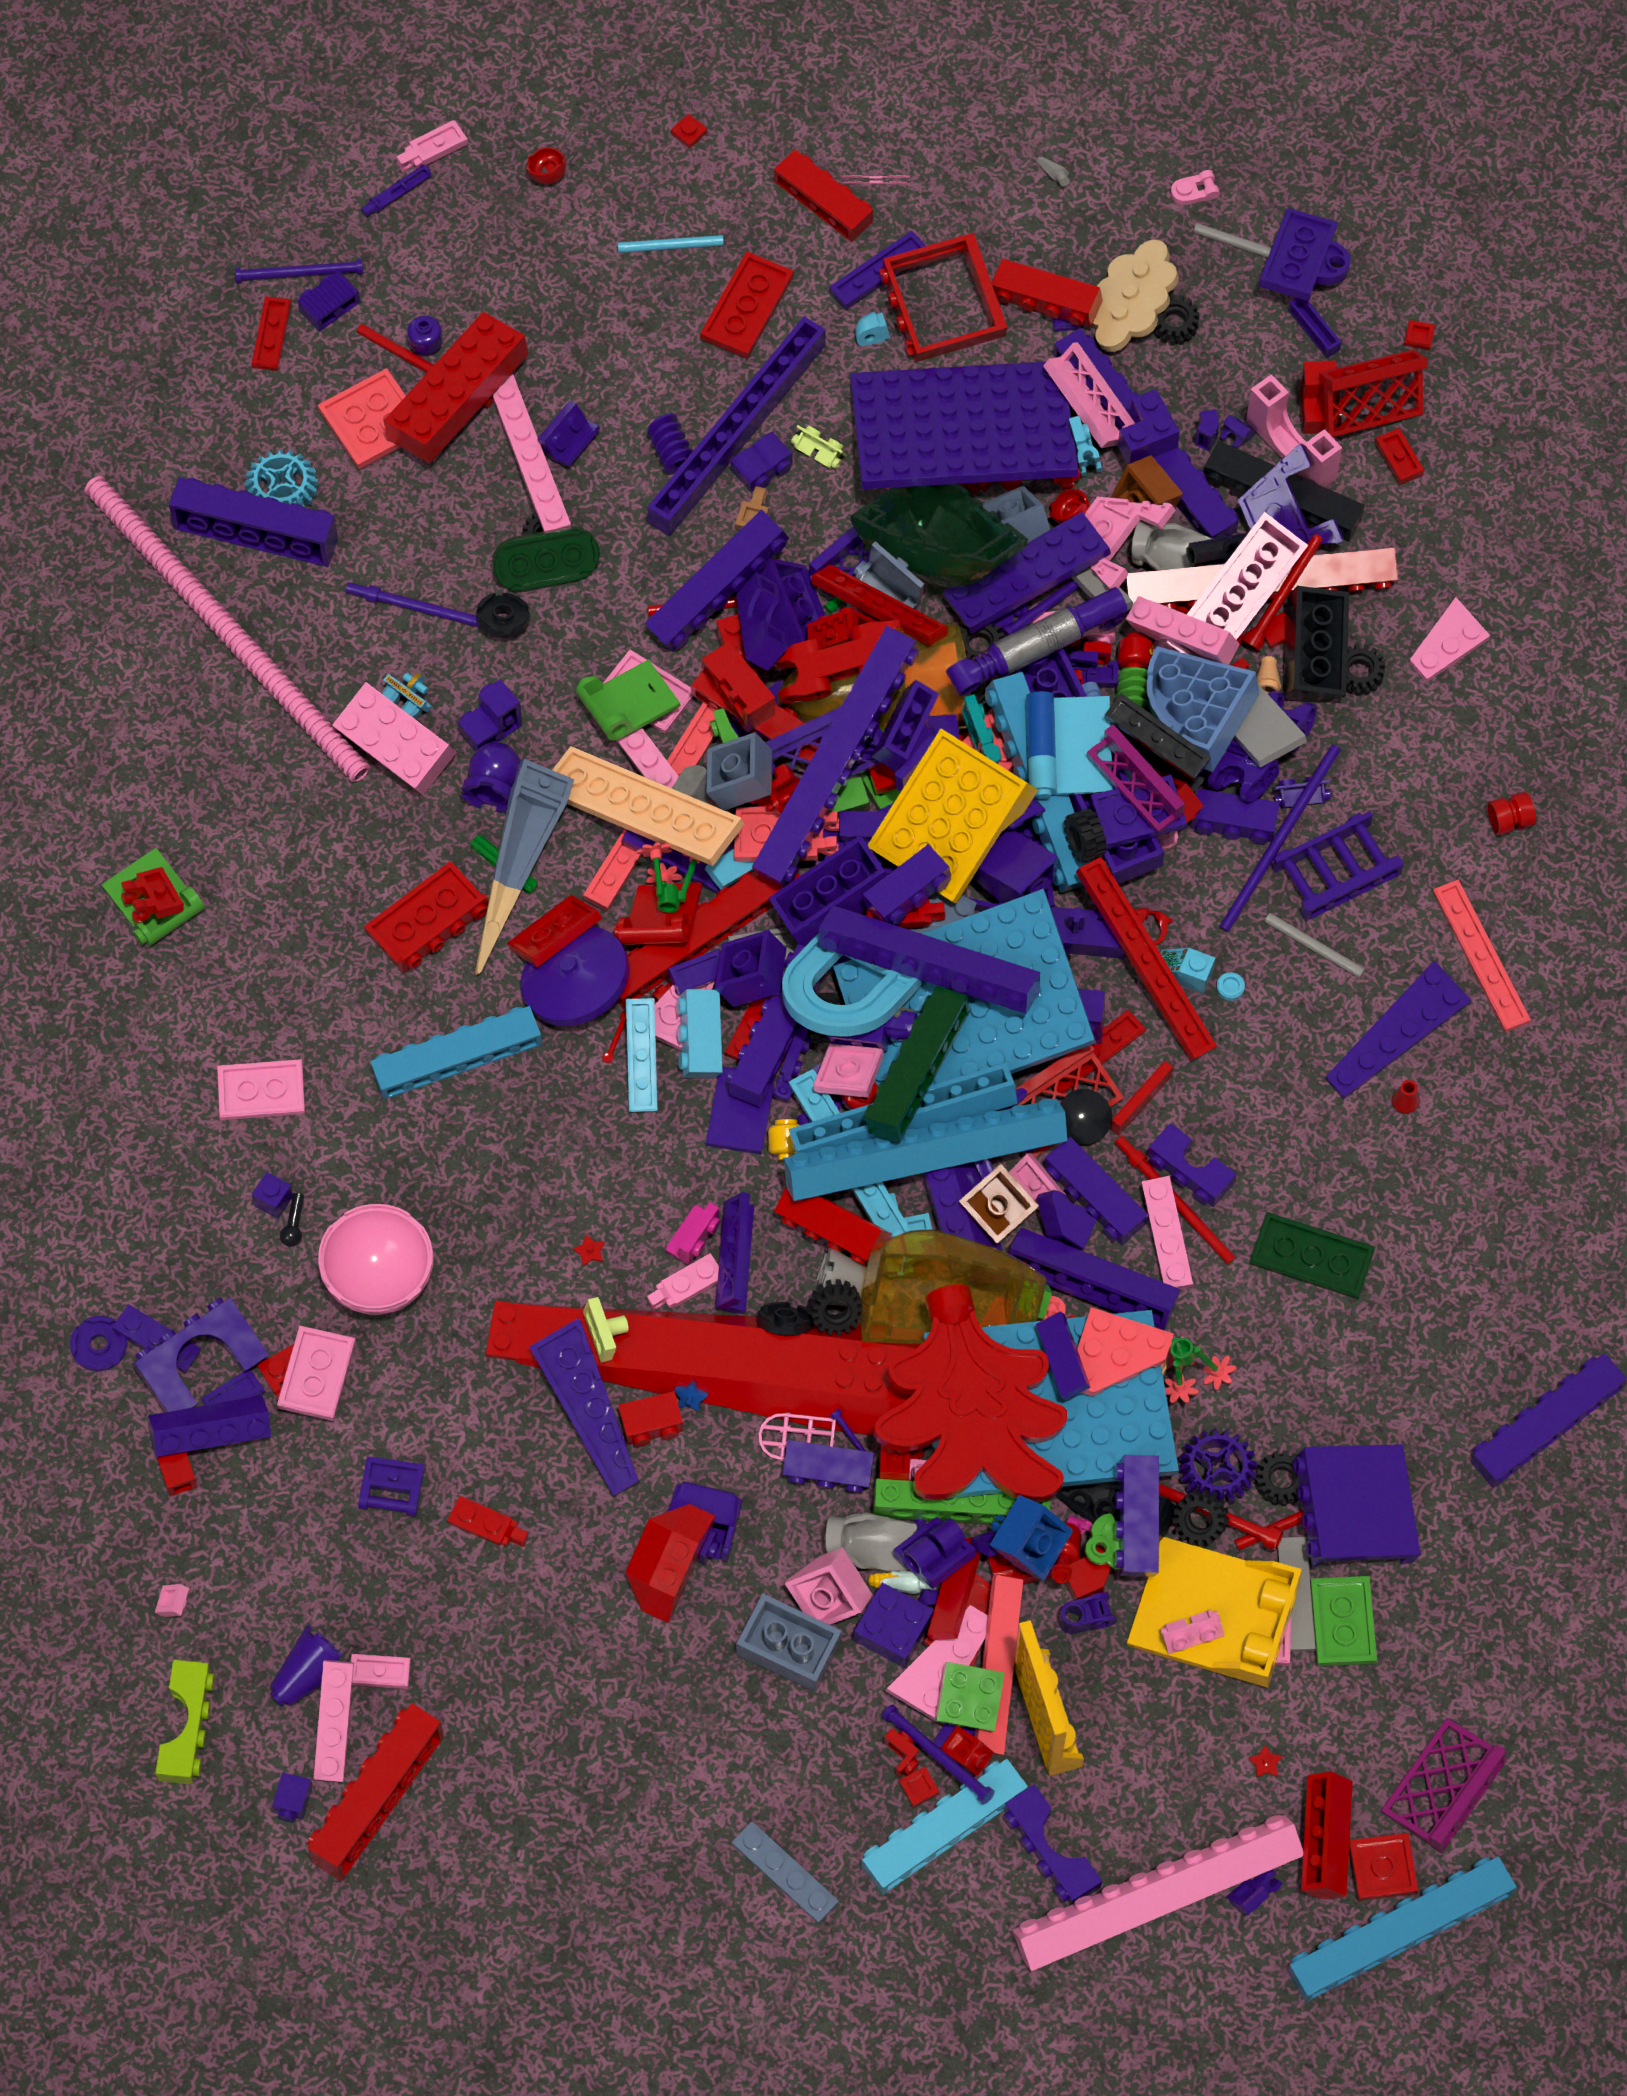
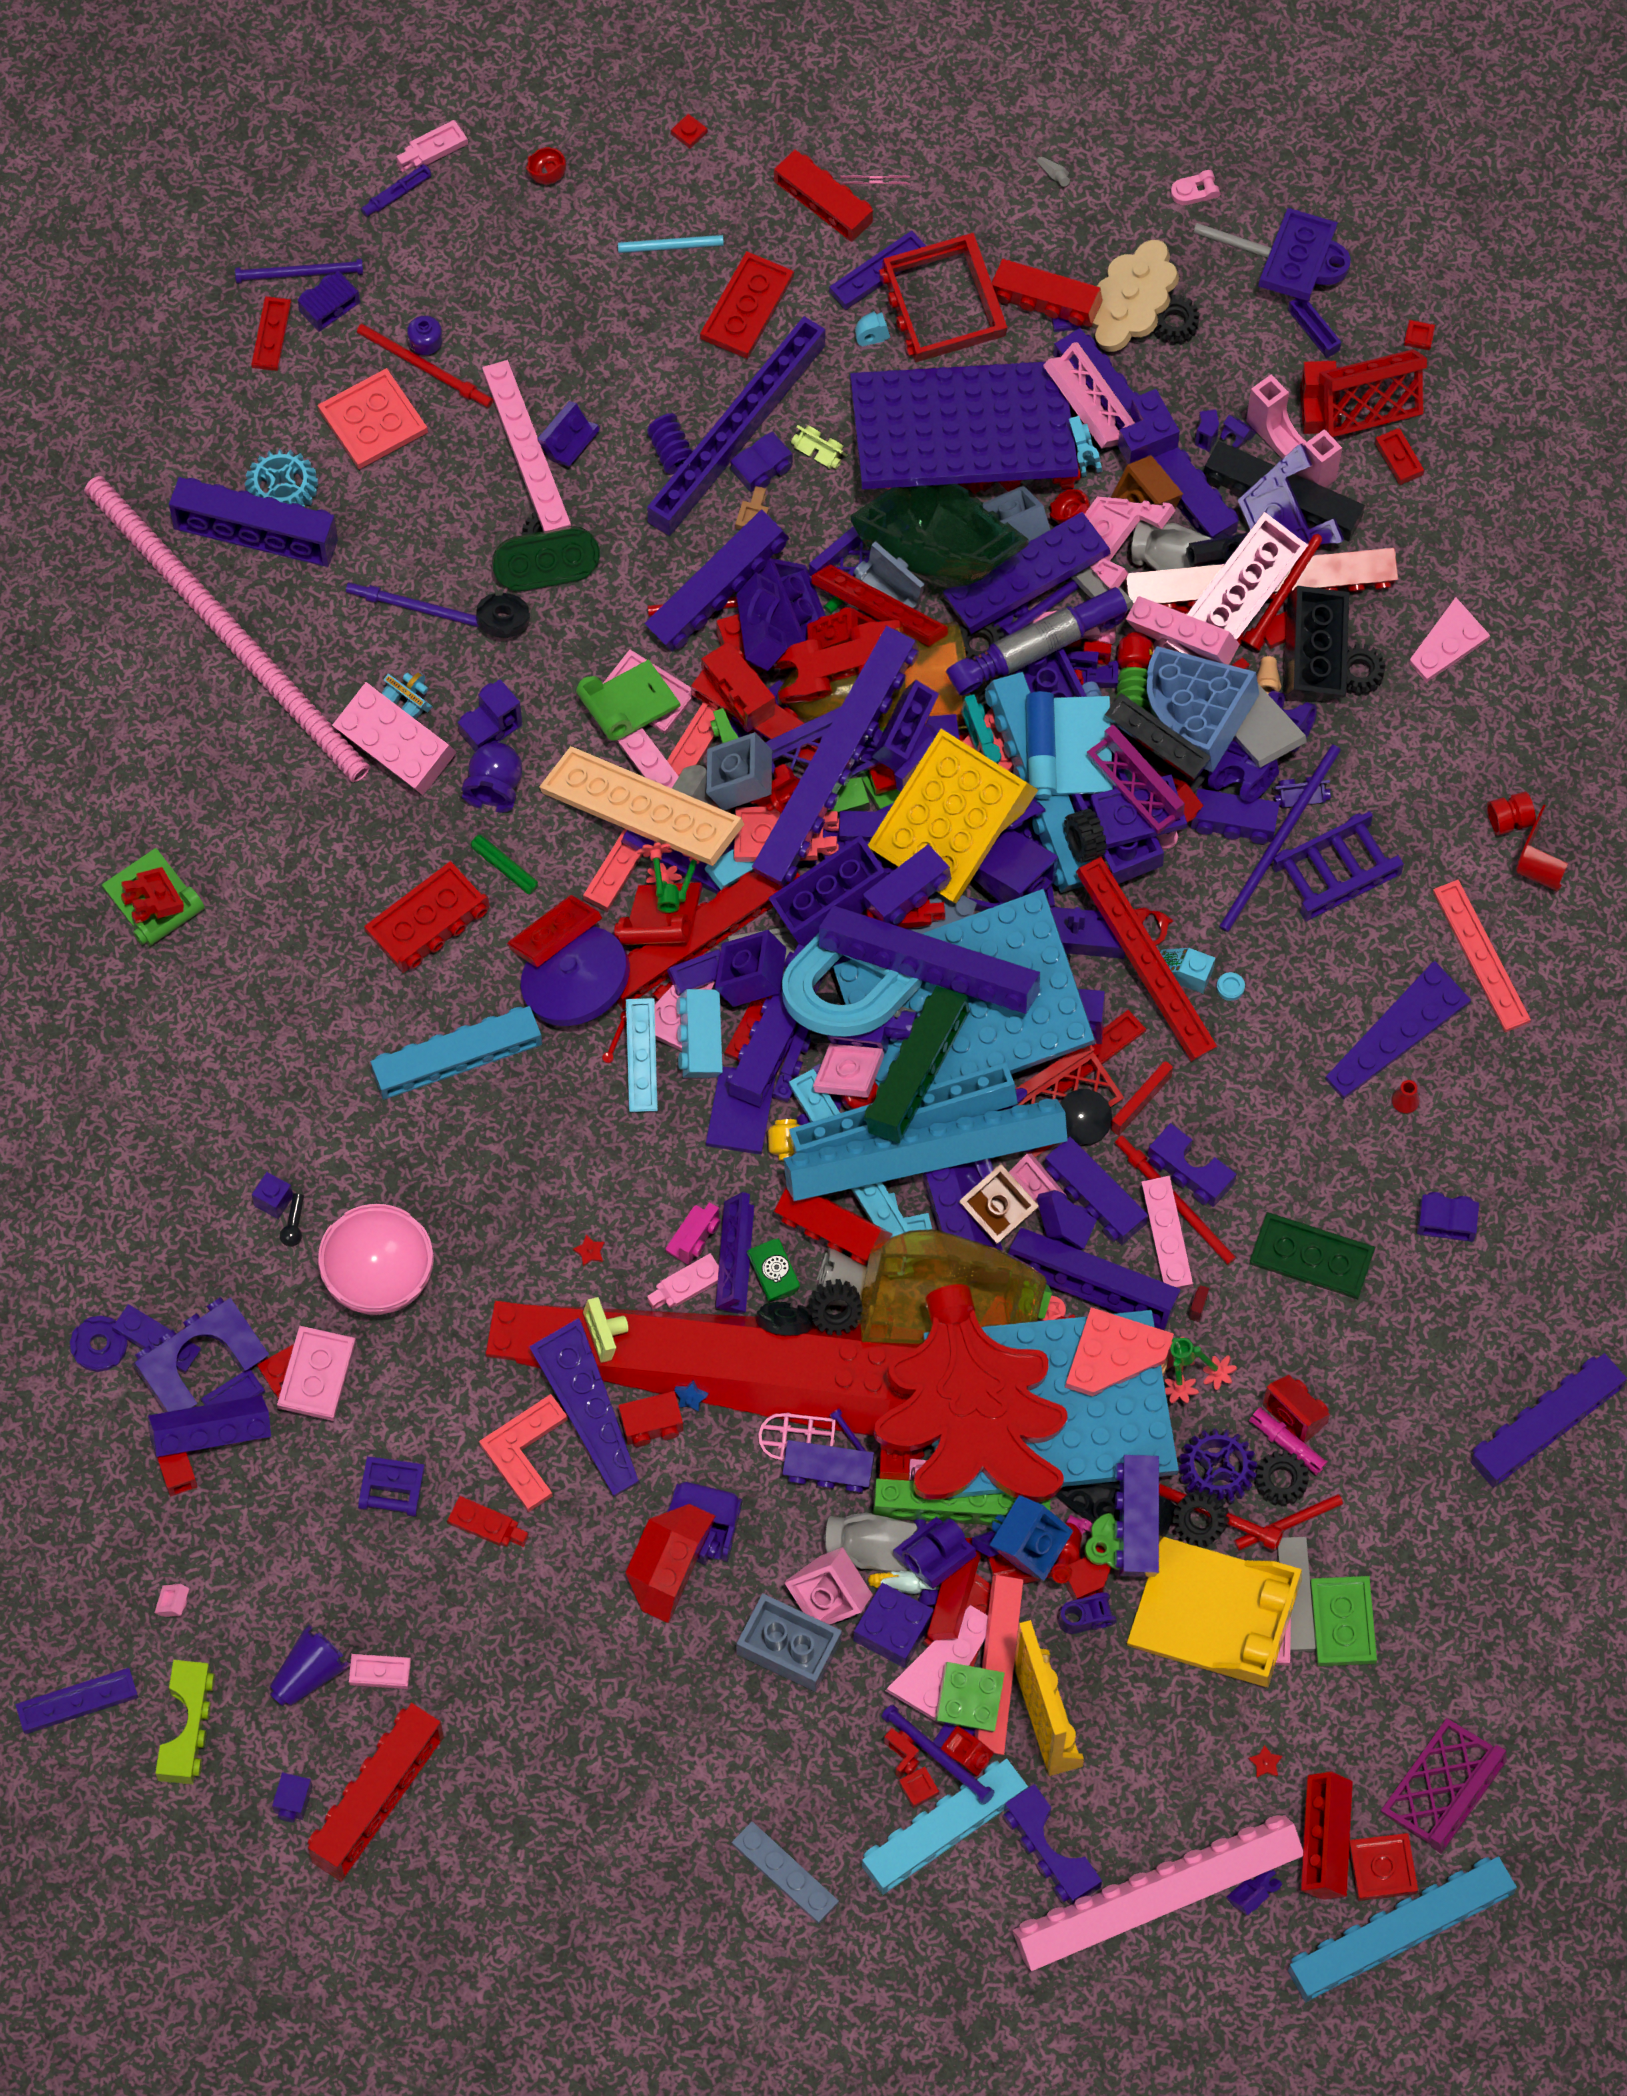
bright pink tile [217,1059,305,1120] -> none
bright pink plate [314,1660,354,1782] -> none
red brick [383,311,529,464] -> none
sand blue plate [475,759,574,975] -> none
dark purple tile [1036,1311,1090,1400] -> none
bright pink hinge [1160,1609,1224,1654] -> none
light grey bar [1265,913,1365,978] -> none
dark purple panel [1293,1444,1421,1567] -> none
none -> dark purple plate [15,1668,139,1734]
none -> coral plate [479,1394,568,1512]
none -> green slope [747,1238,800,1301]
none -> dark red tile [1189,1285,1209,1323]
none -> dark pink pin [1249,1407,1328,1476]
none -> red slope [1262,1375,1330,1443]
none -> dark purple brick [1417,1192,1479,1242]
none -> red piece [1516,805,1568,892]

